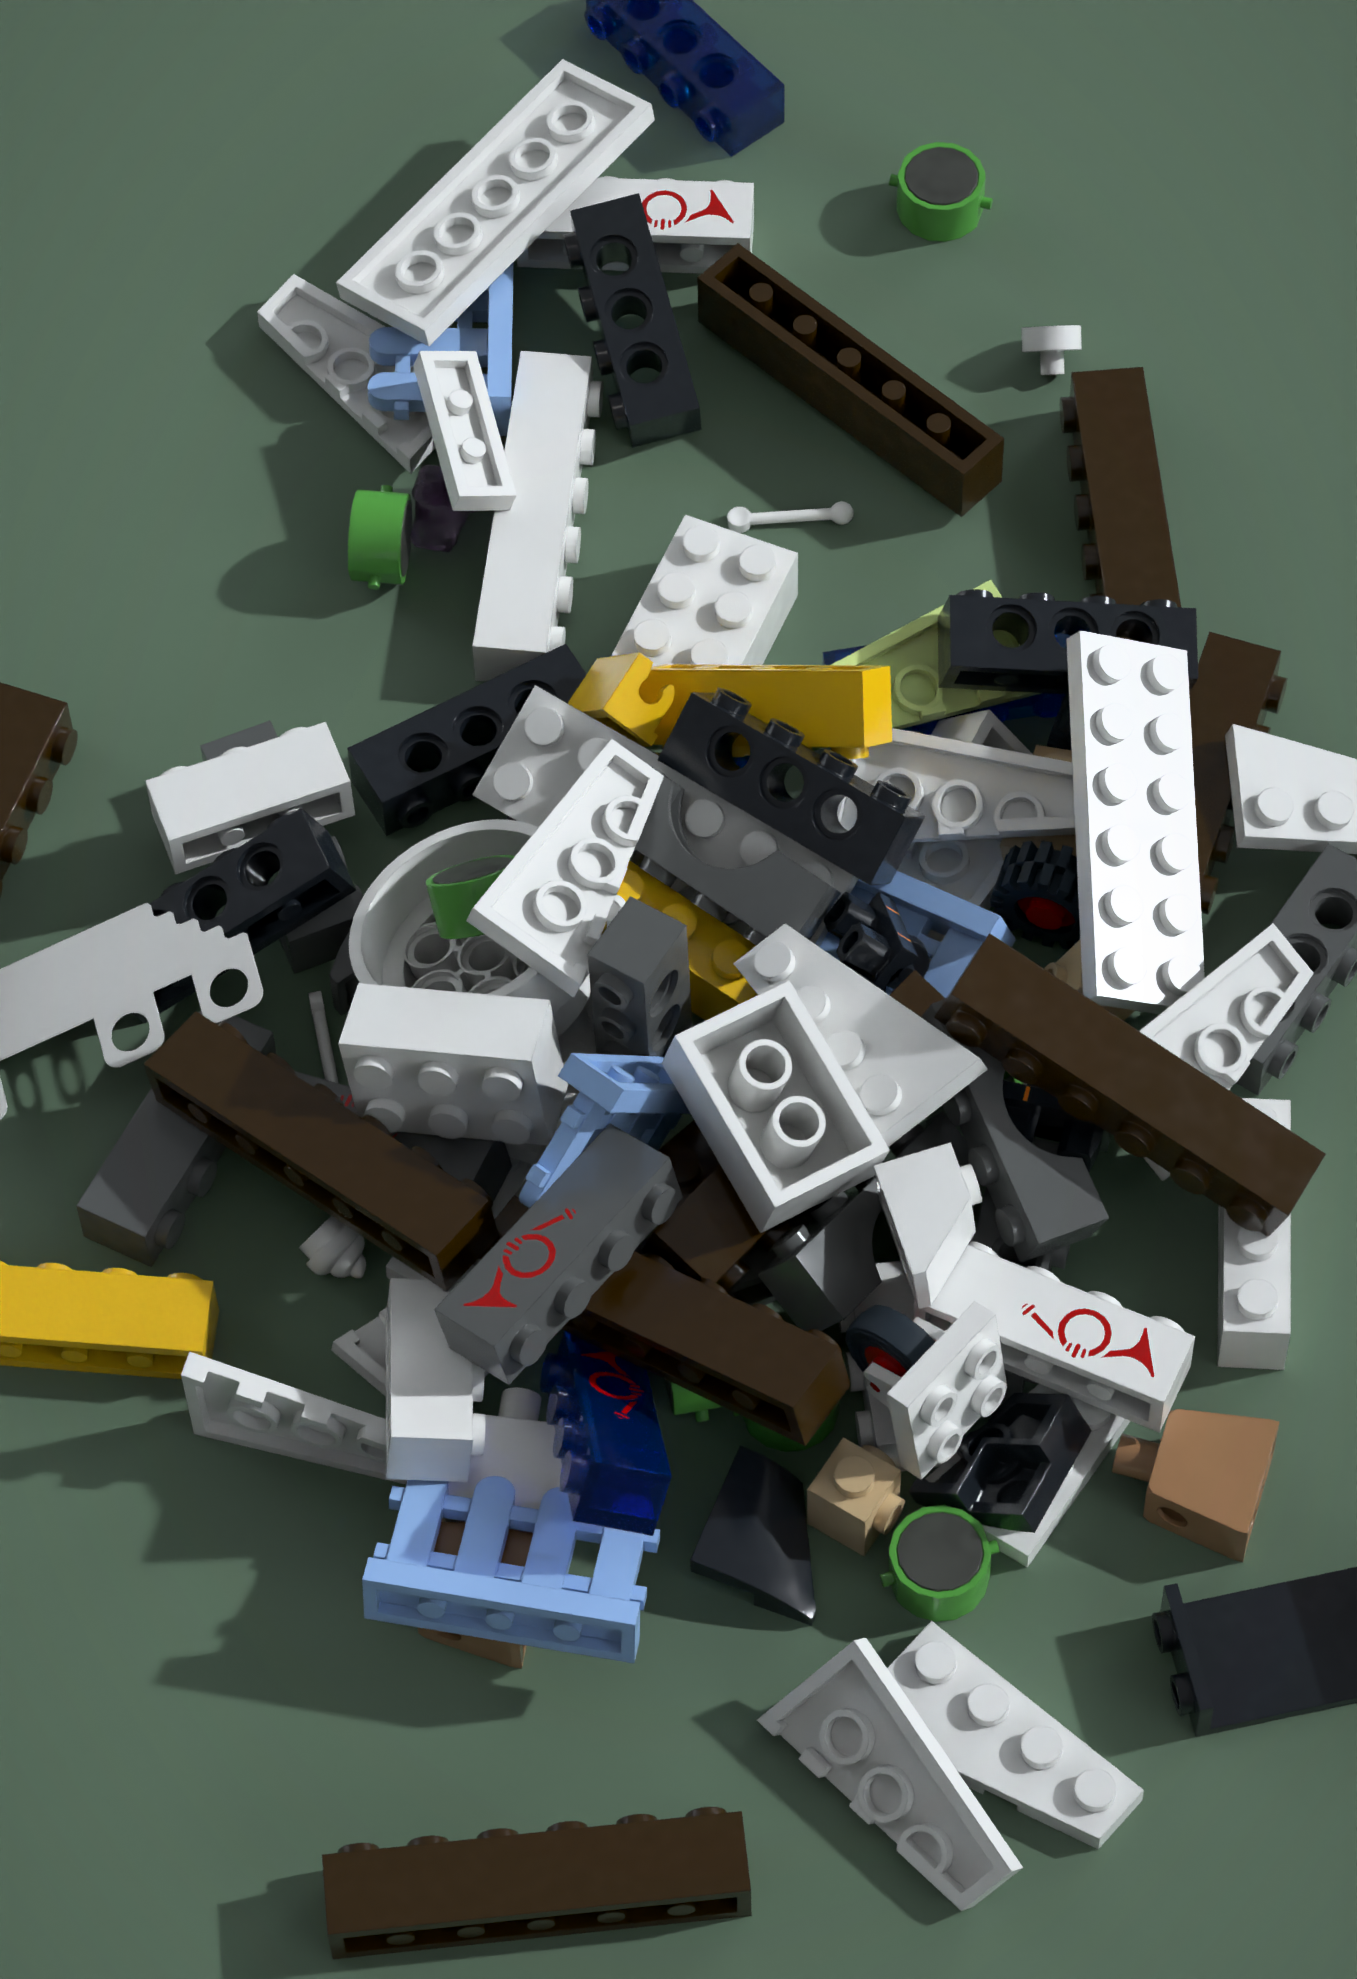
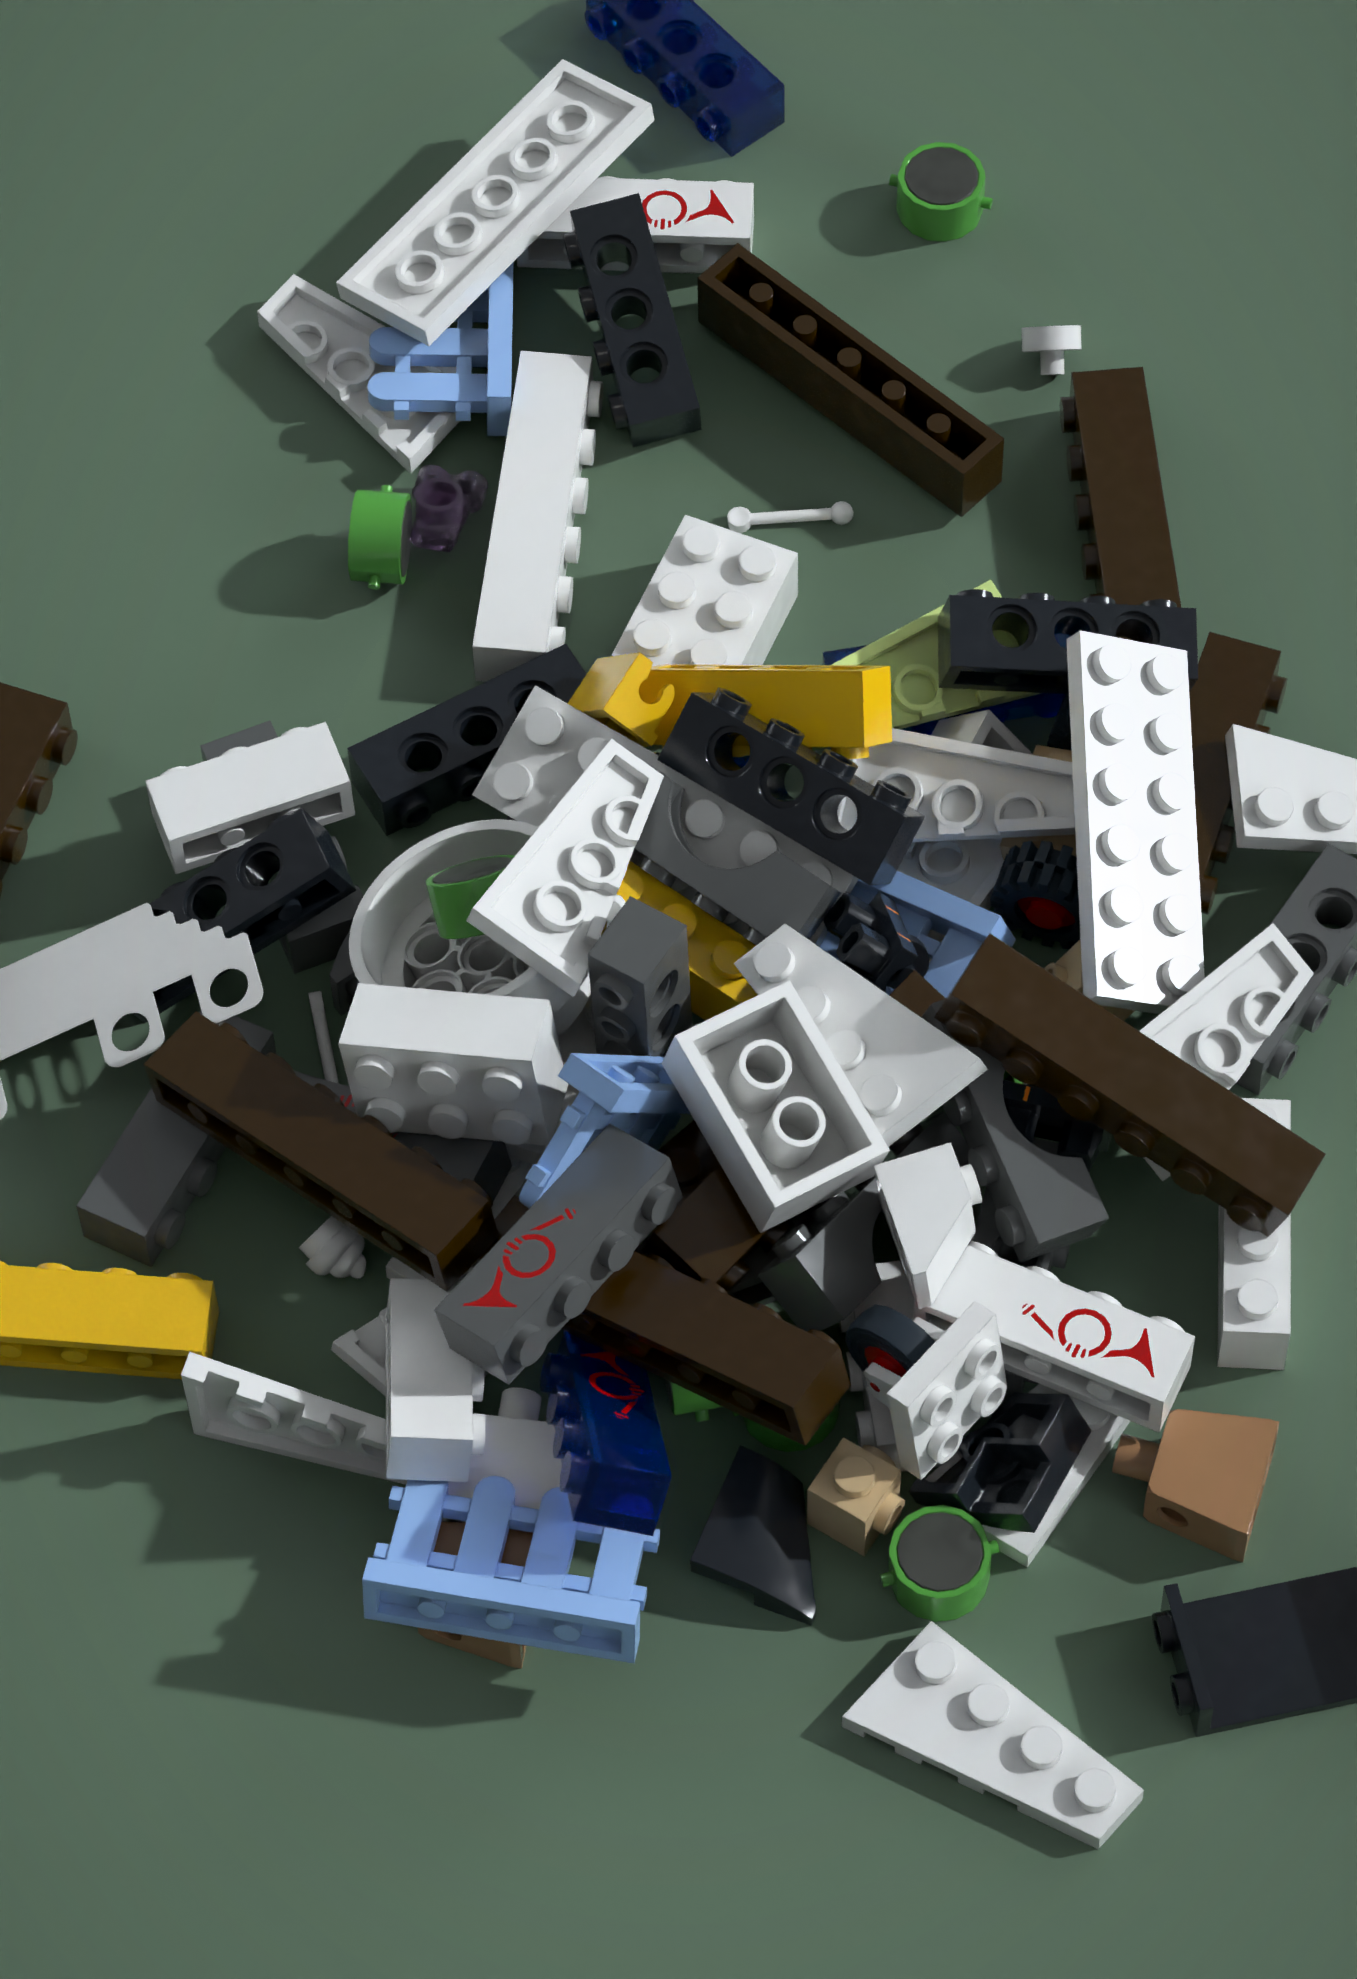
dark brown brick [322,1807,752,1959] -> none
white plate [413,351,517,511] -> none
white wing [757,1638,1023,1911] -> none

